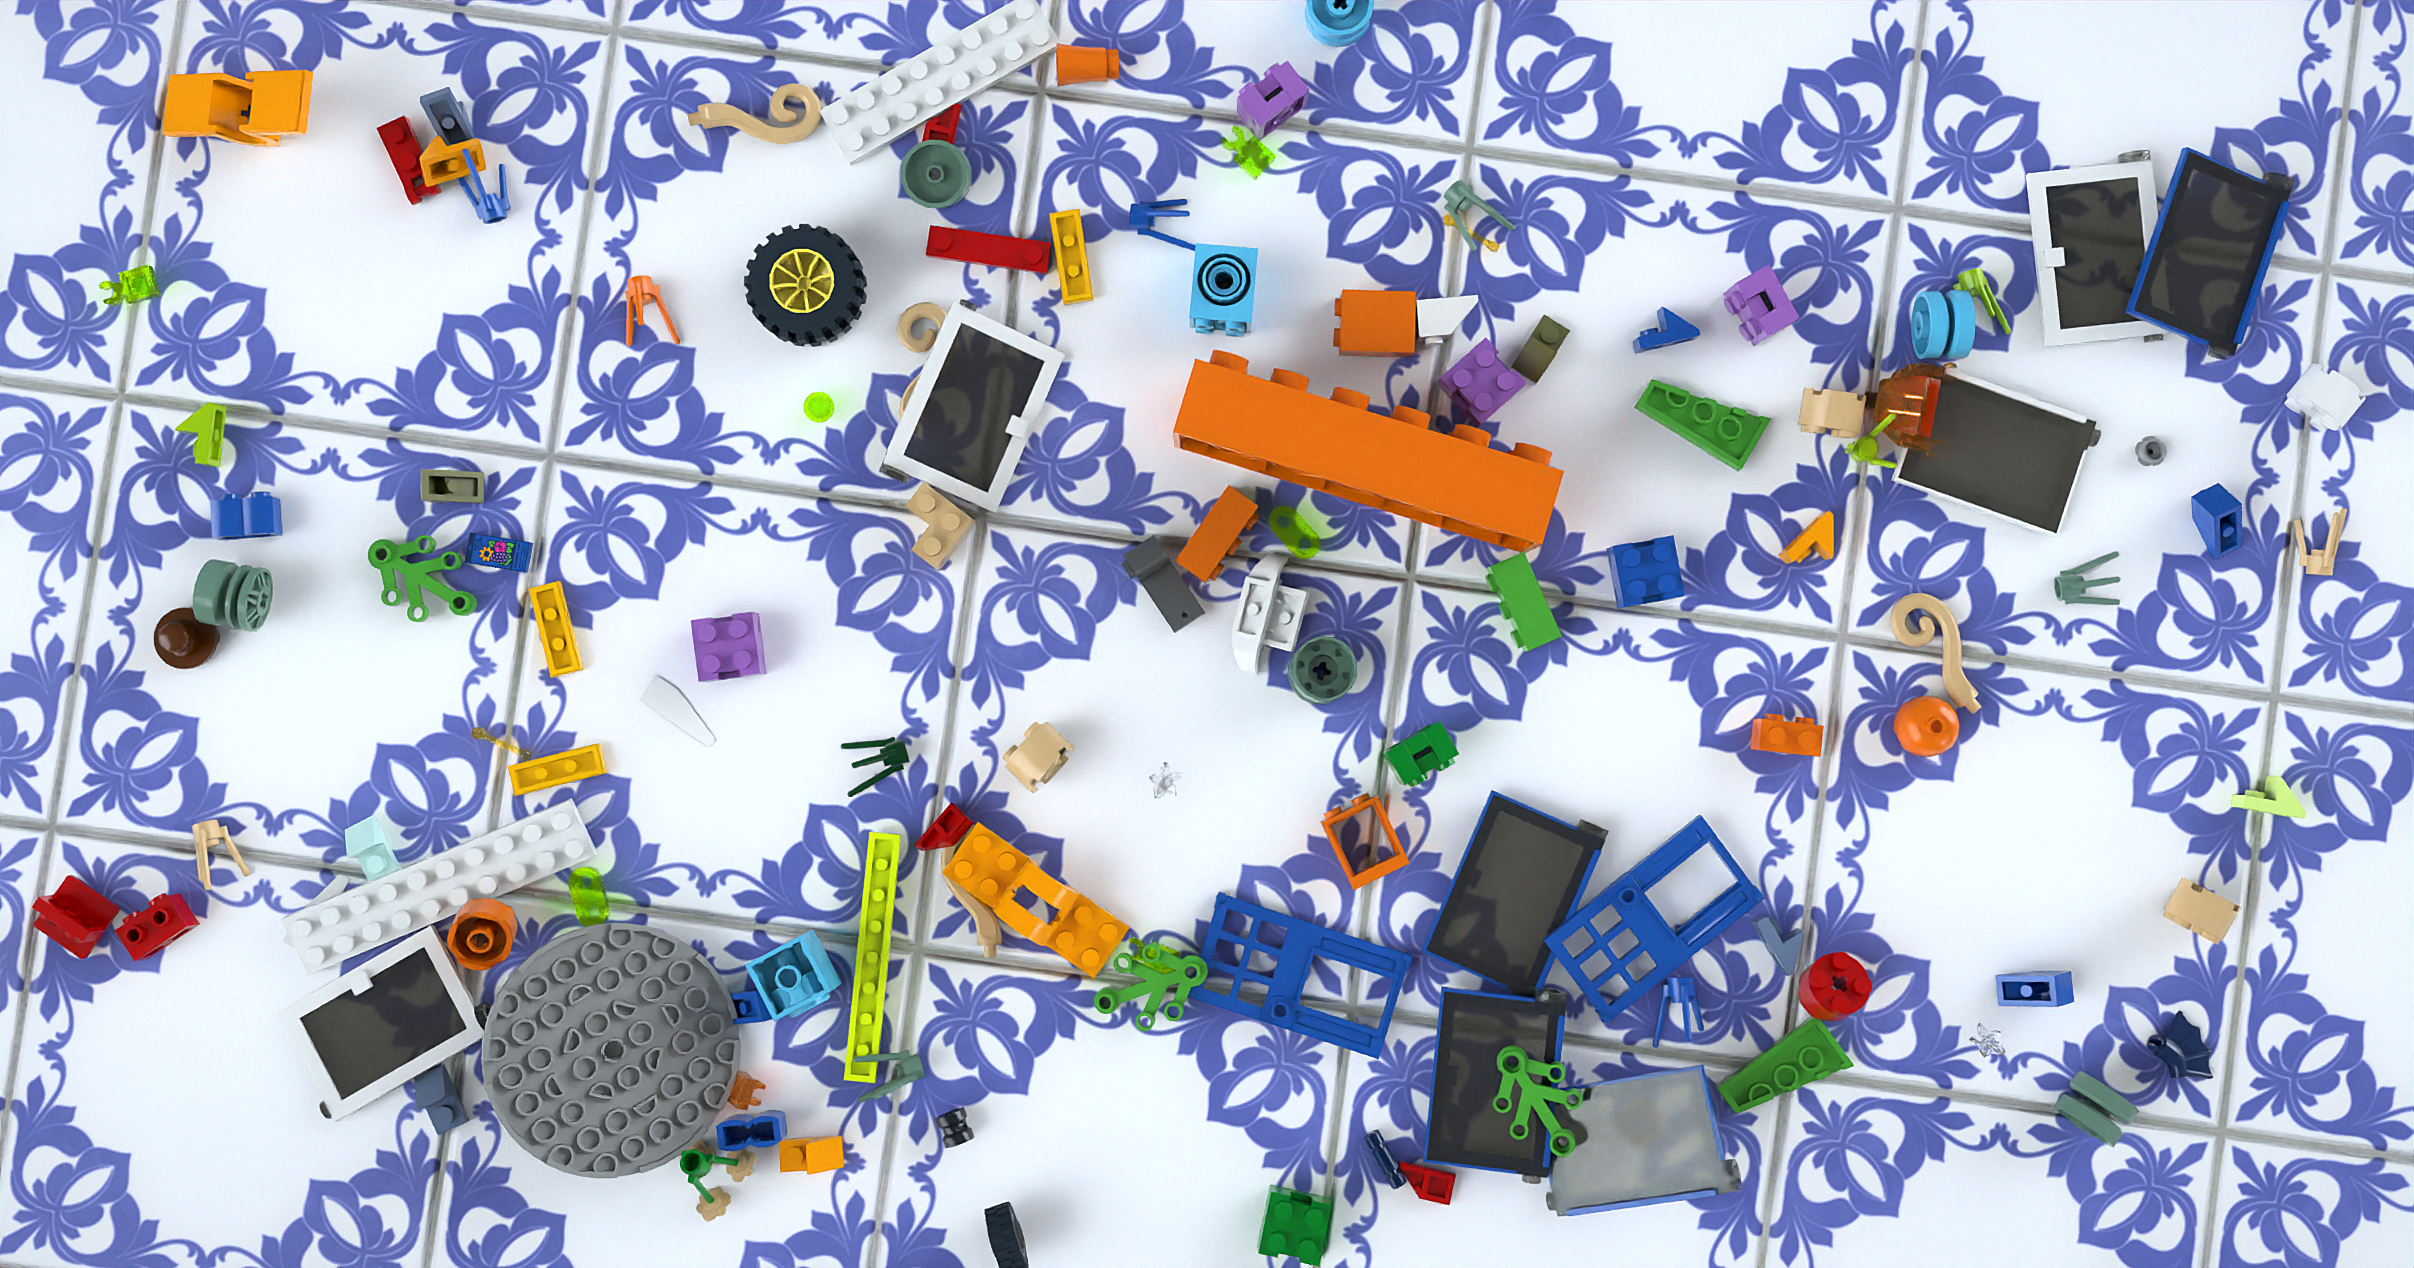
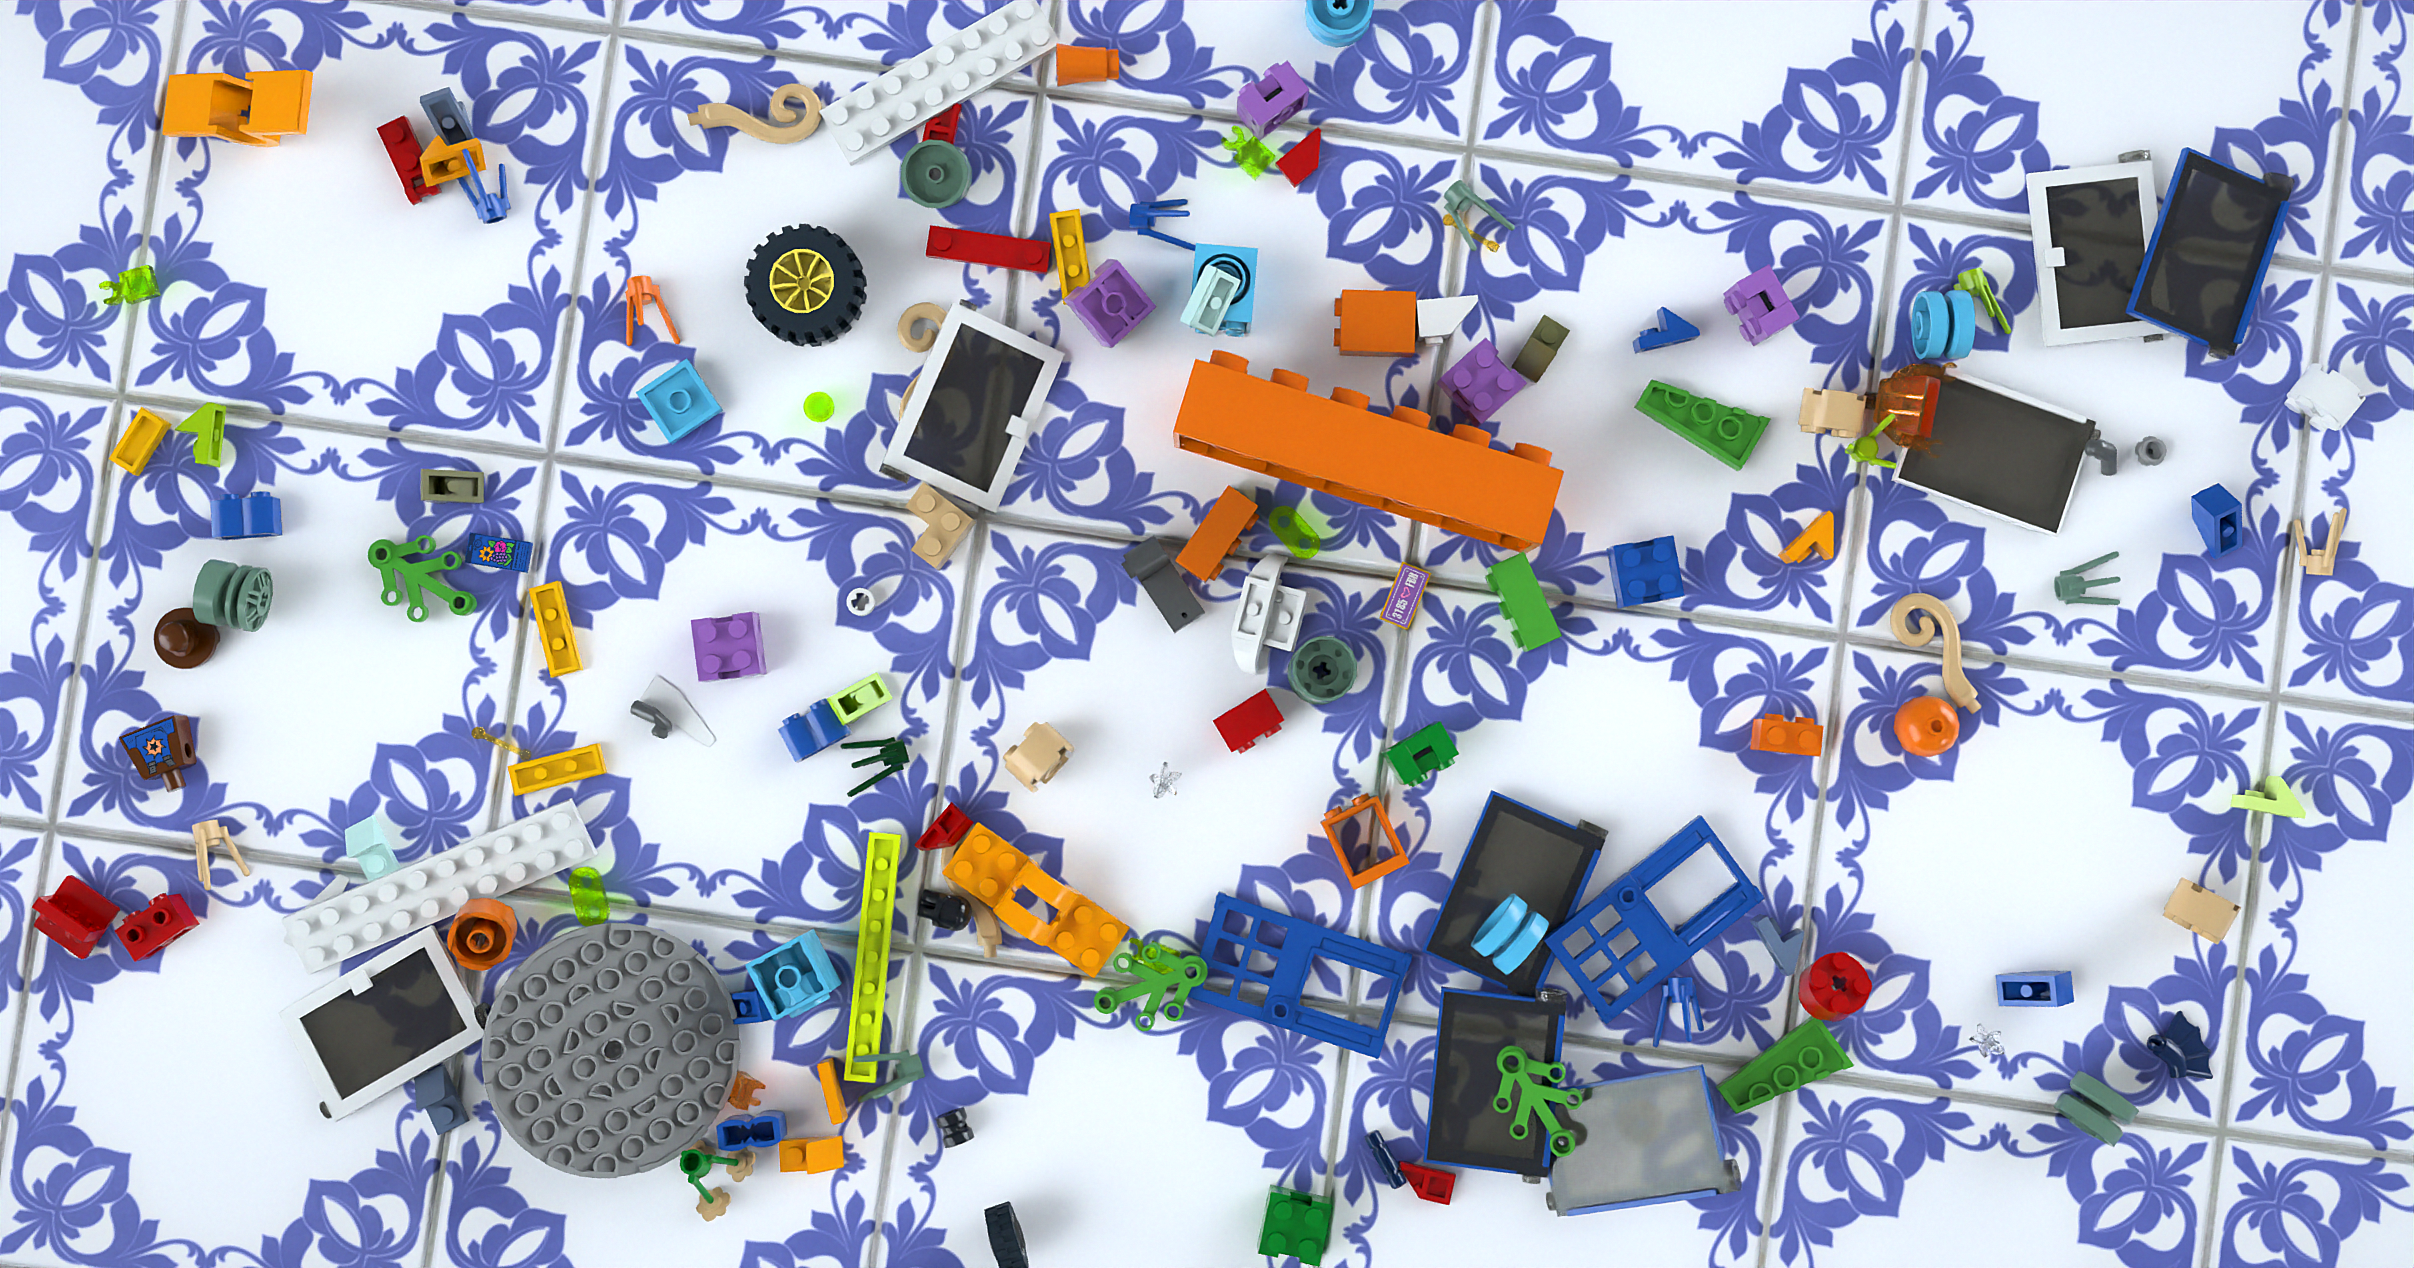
none -> yellow tile [109,407,172,476]
none -> torso [119,715,197,793]
none -> dark grey arm [630,700,672,739]
none -> medium azure plate [636,358,723,445]
none -> blue brick [778,698,853,763]
none -> light orange tile [817,1057,848,1125]
none -> slope [827,672,893,726]
none -> white bush [847,588,875,616]
none -> black piece [917,889,972,931]
none -> medium lavender piece [1063,259,1156,348]
none -> light aqua slope [1180,264,1241,337]
none -> red brick [1213,688,1284,754]
none -> red tile [1275,127,1321,188]
none -> medium lavender tile [1379,562,1431,630]
none -> medium azure wheel [1471,893,1549,975]
none -> dark grey arm [2085,439,2117,476]

